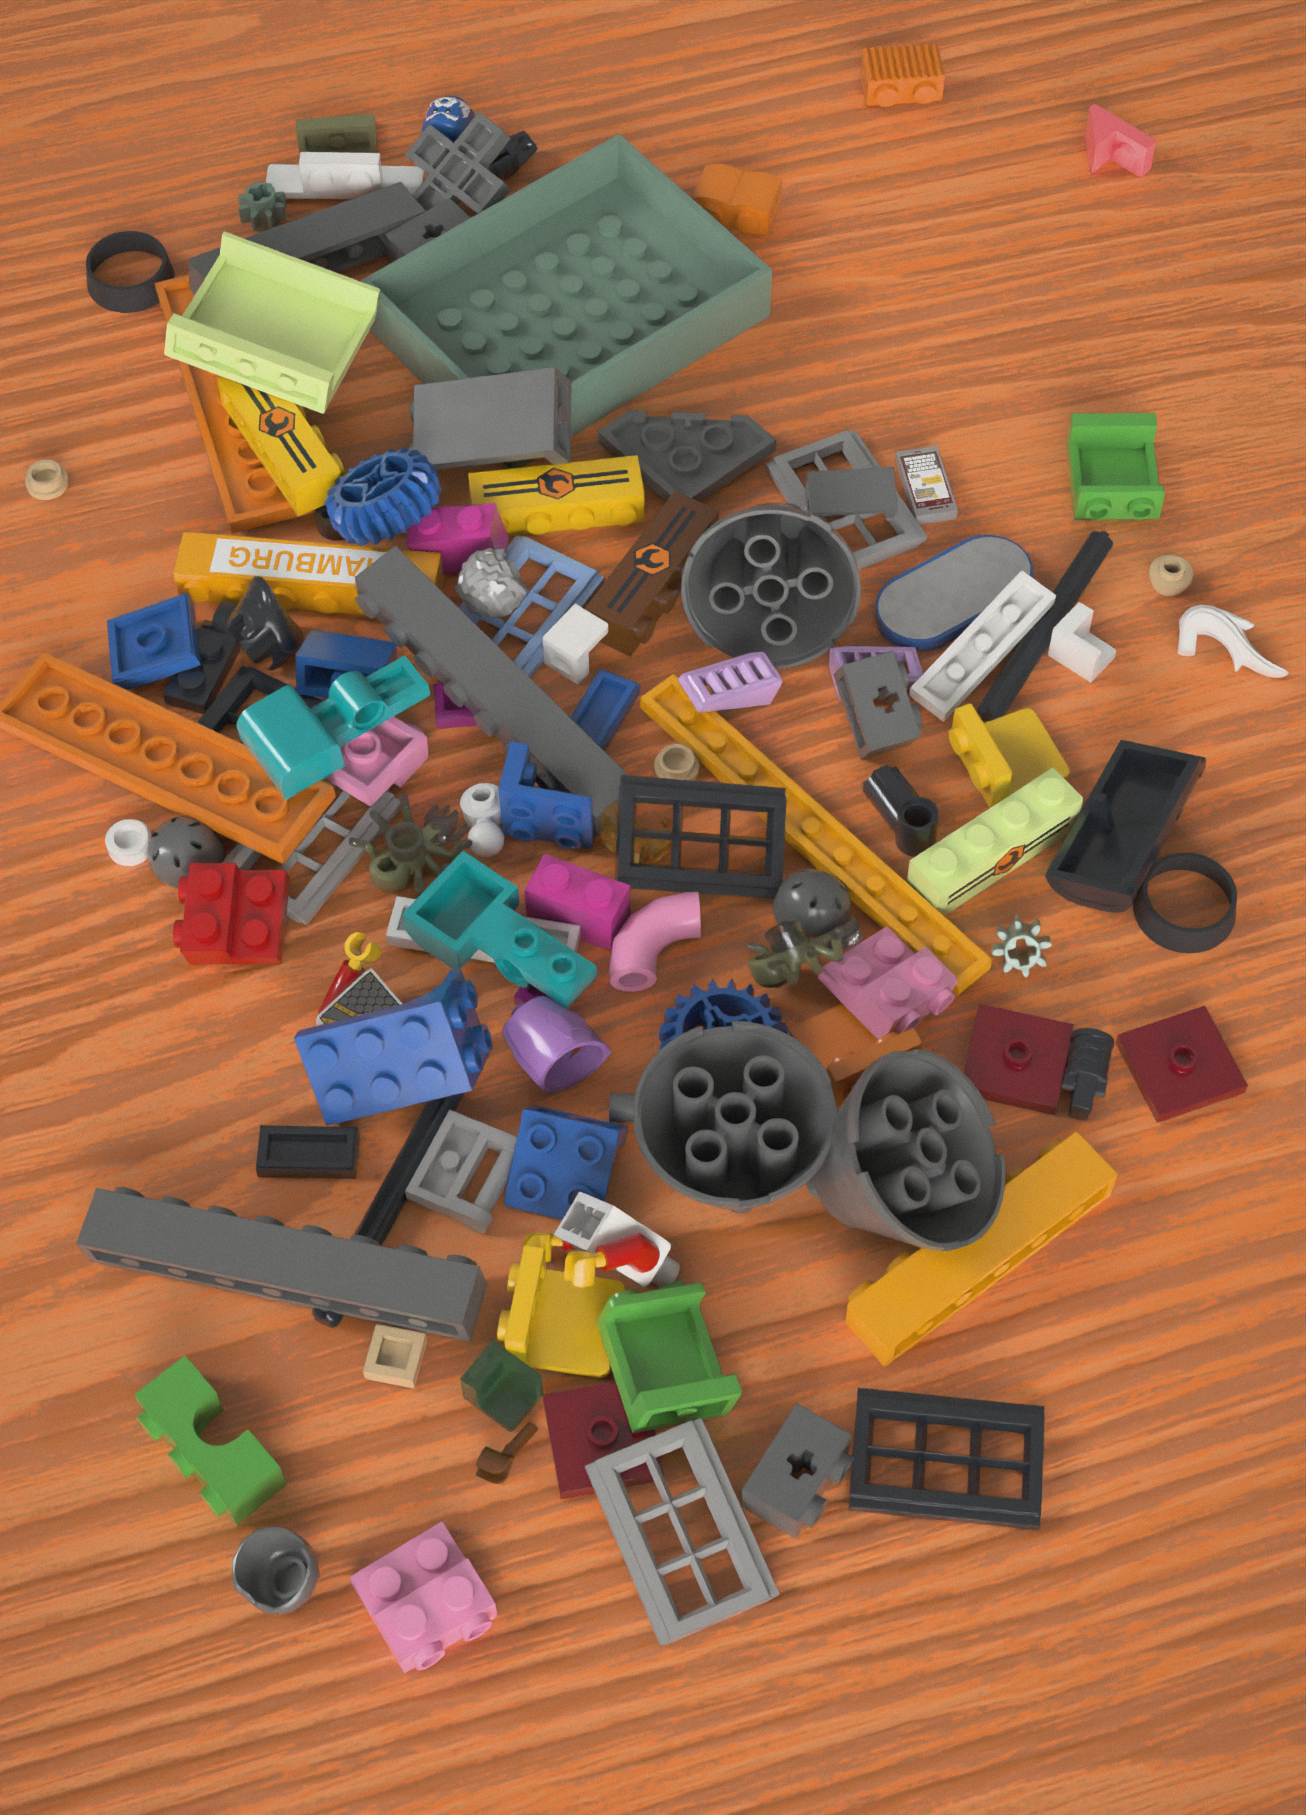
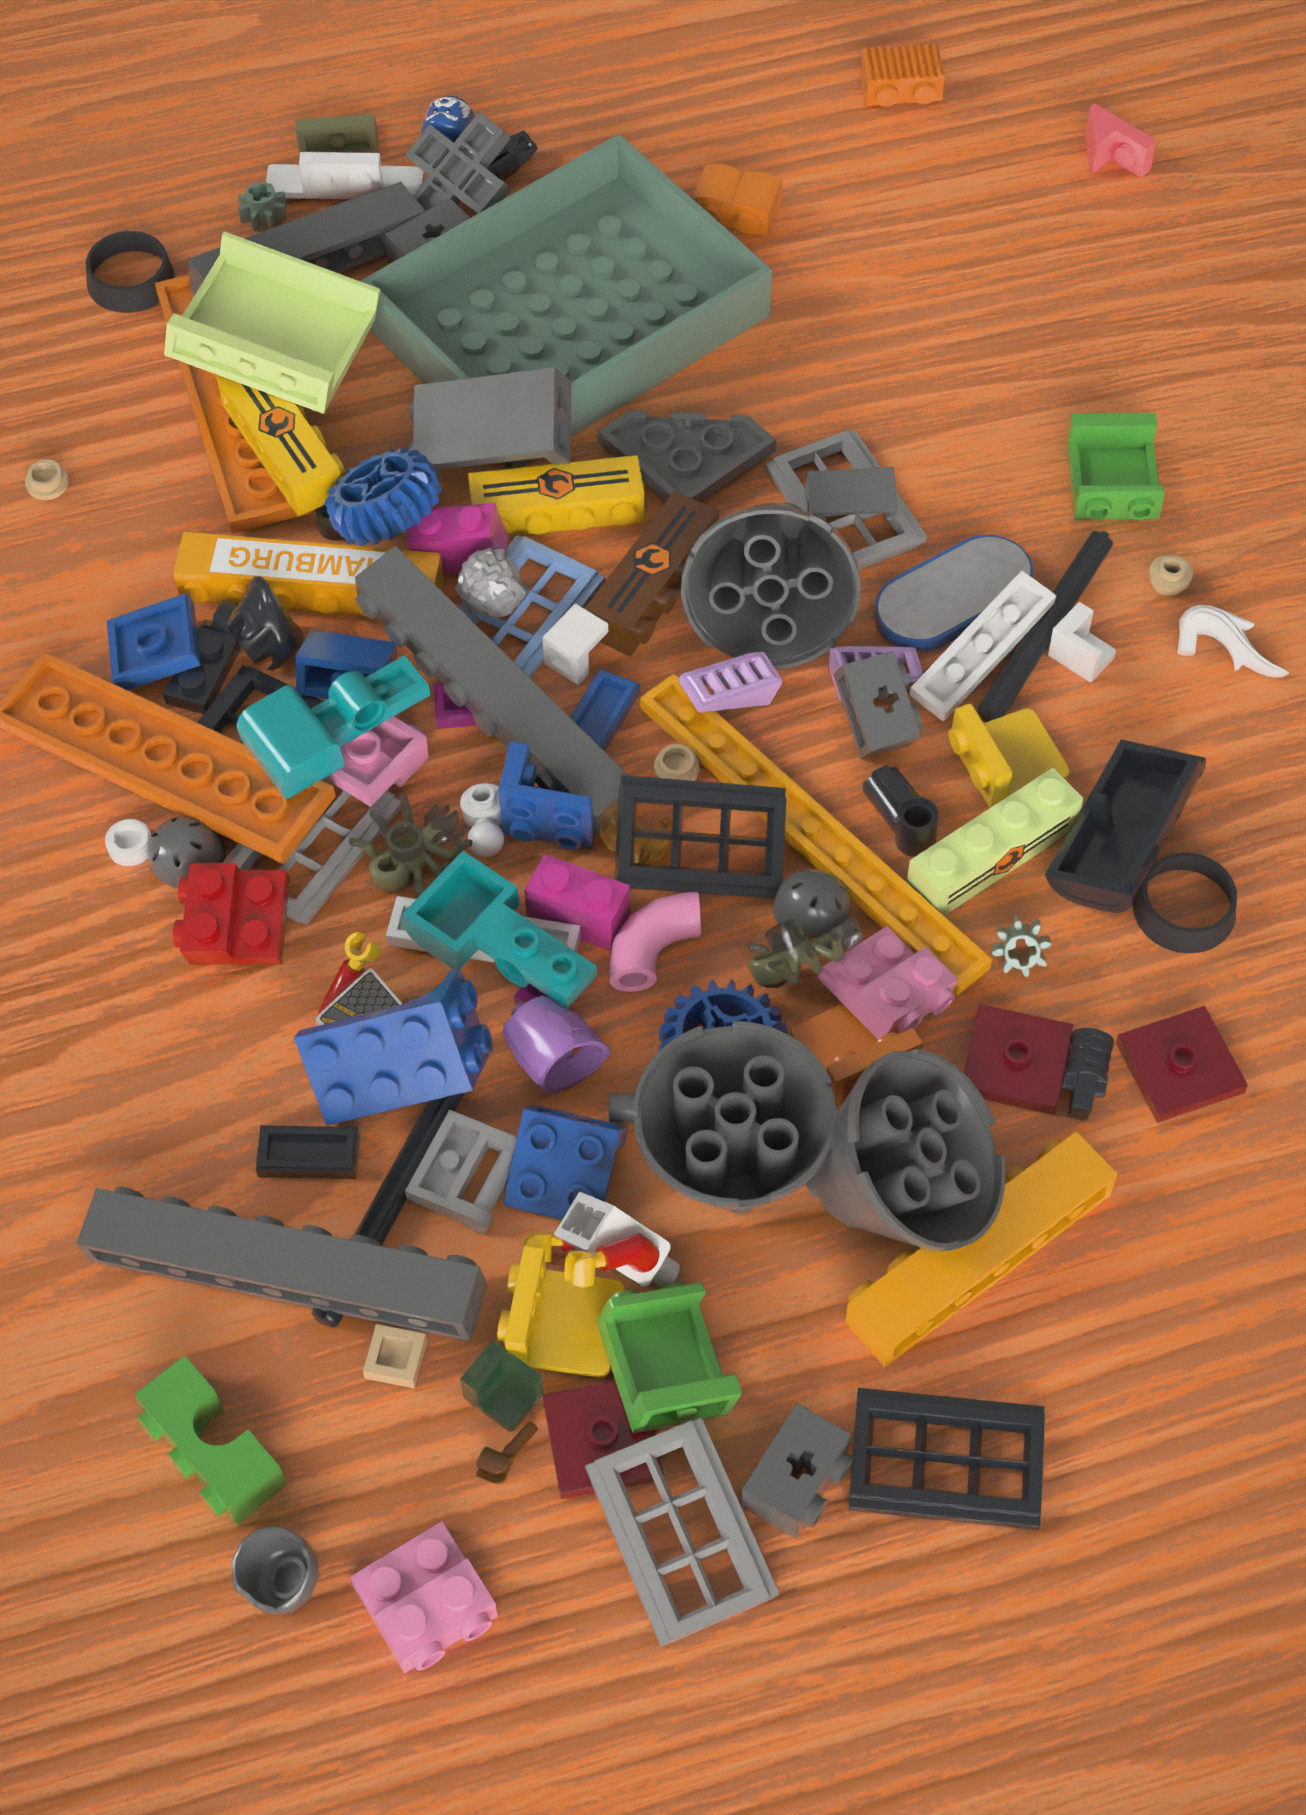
tile [895,446,958,525] -> none

